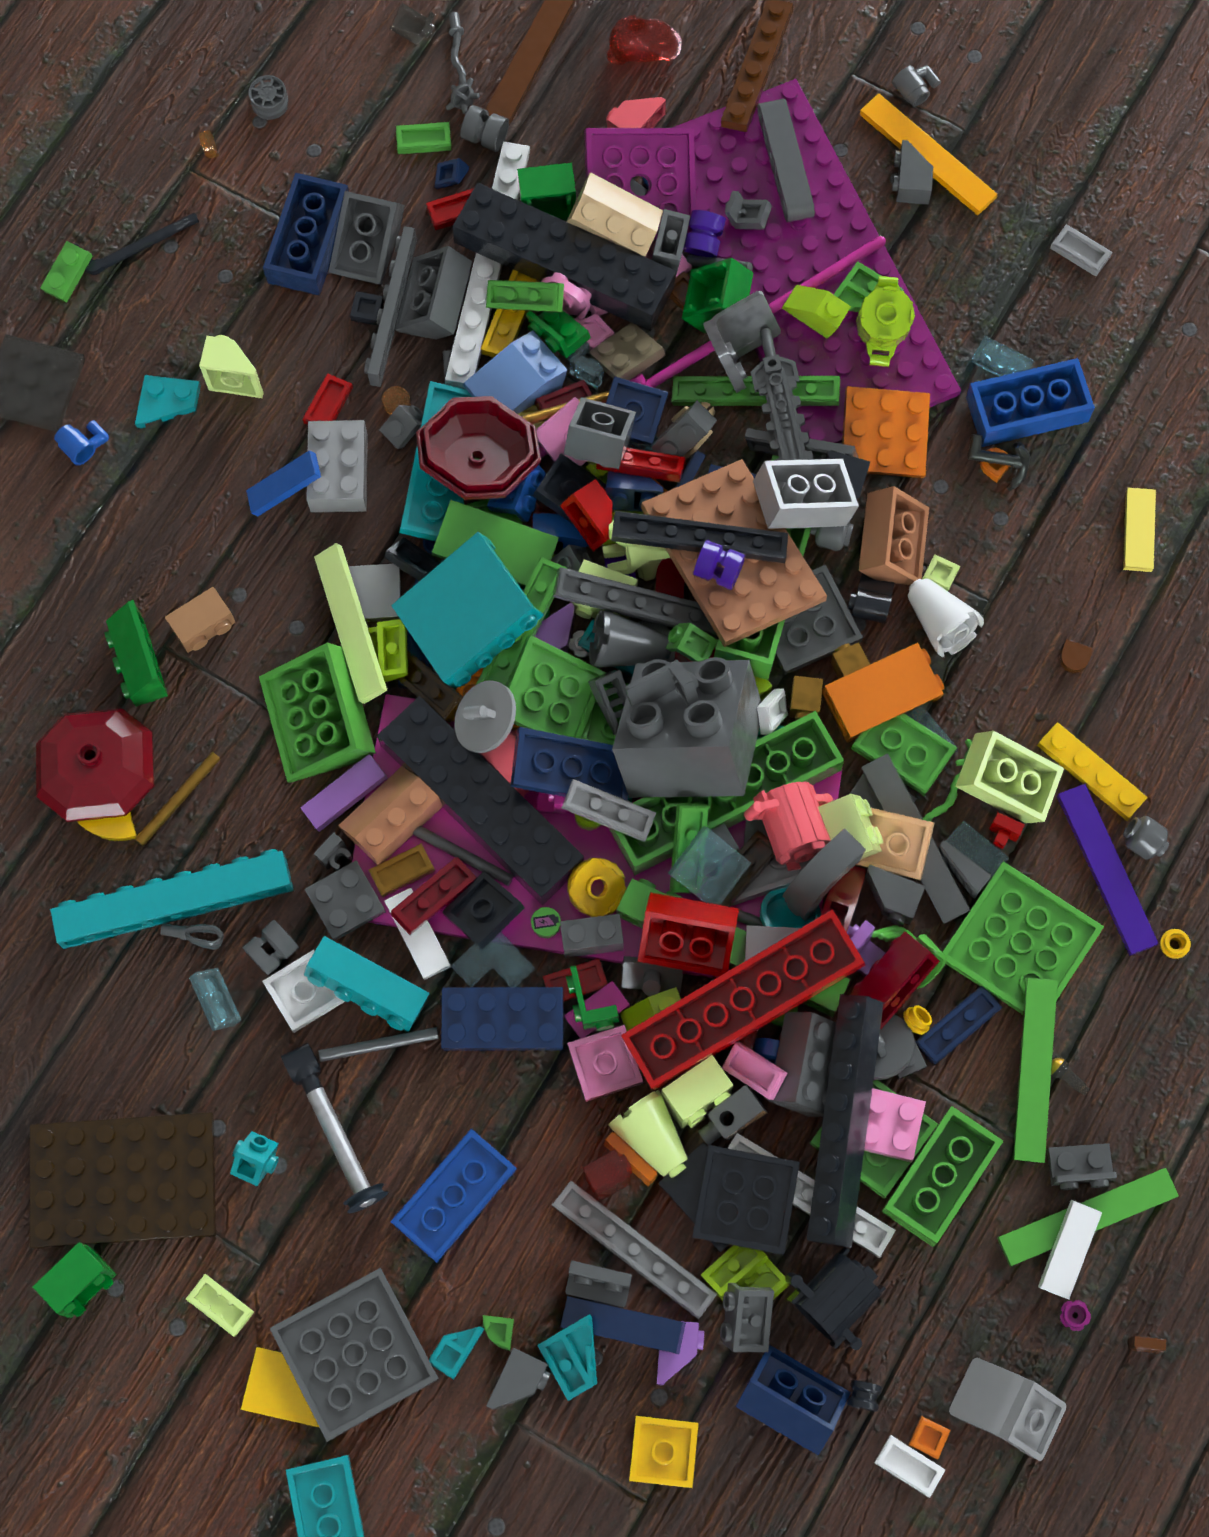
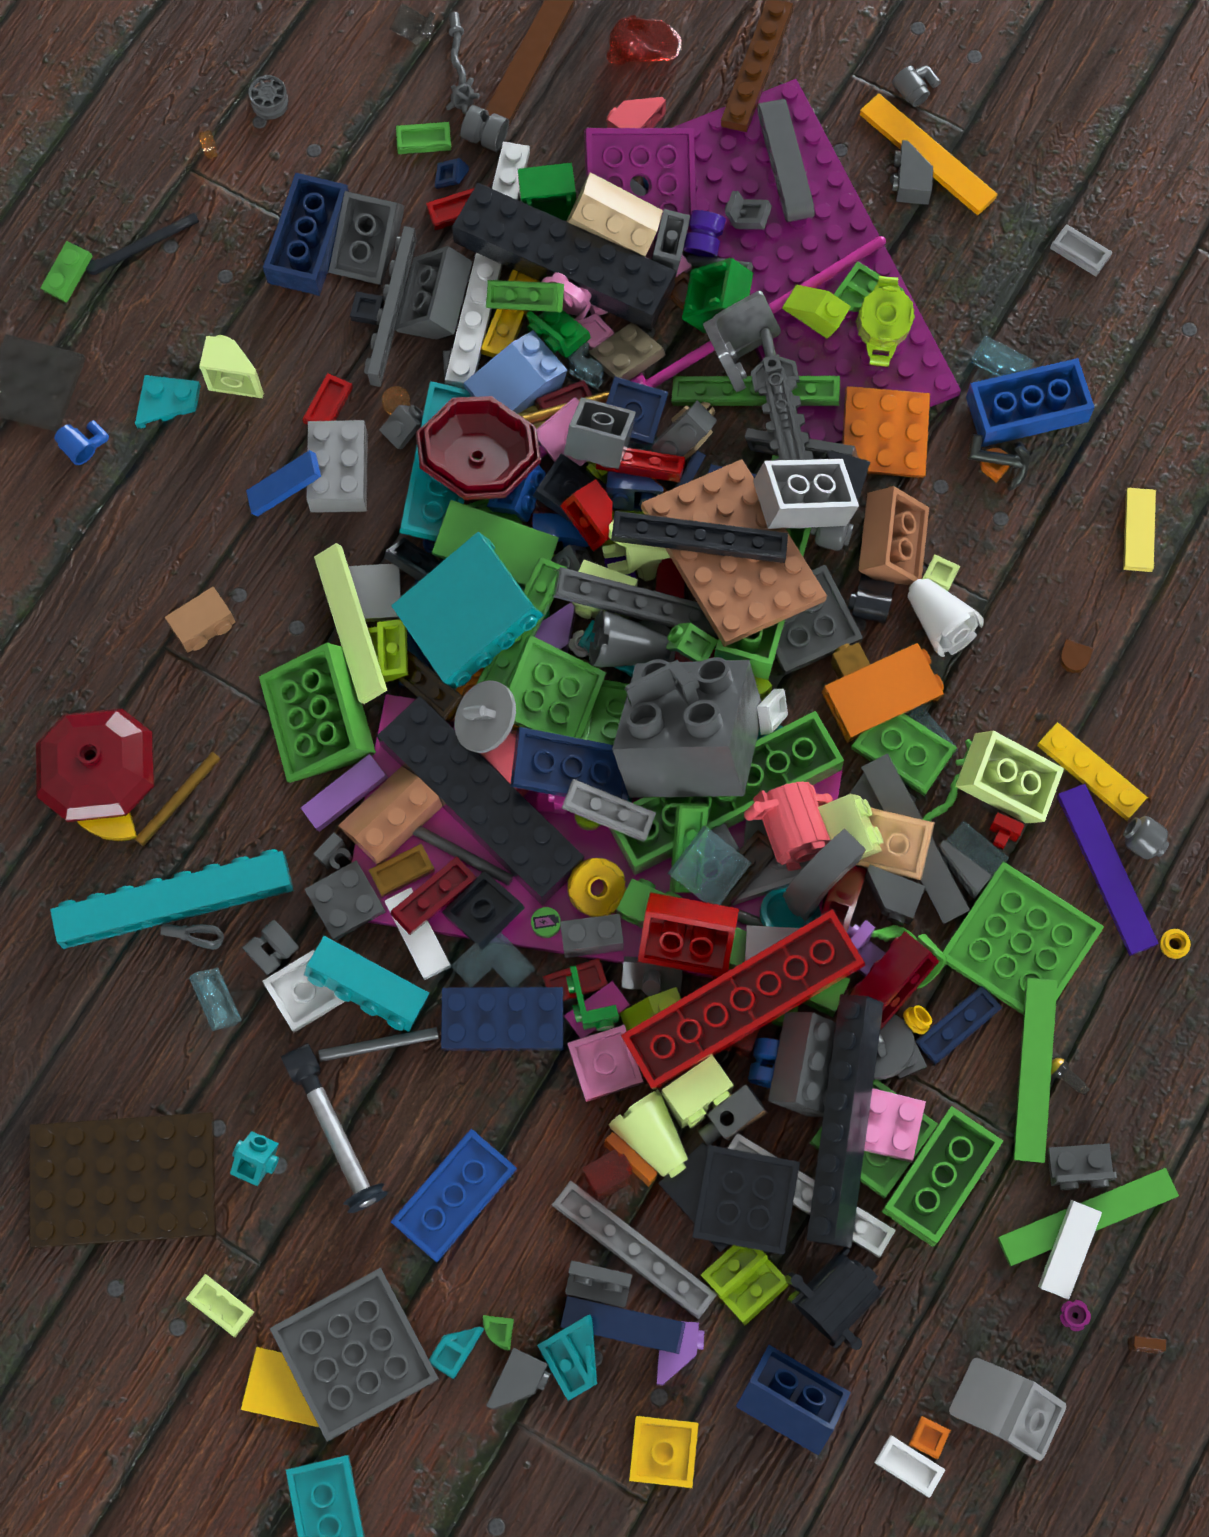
green container [33,1242,117,1319] -> none
green slope [104,600,168,707] -> none
dark grey slope [588,670,627,735] -> none
dark purple wheel [693,540,745,590] -> none
dark grey bracket [720,1283,774,1352] -> none
bright pink tile [722,1042,788,1100] -> none
pearl gold brick [789,676,823,720] -> none
black wheel [847,1380,882,1412] -> none

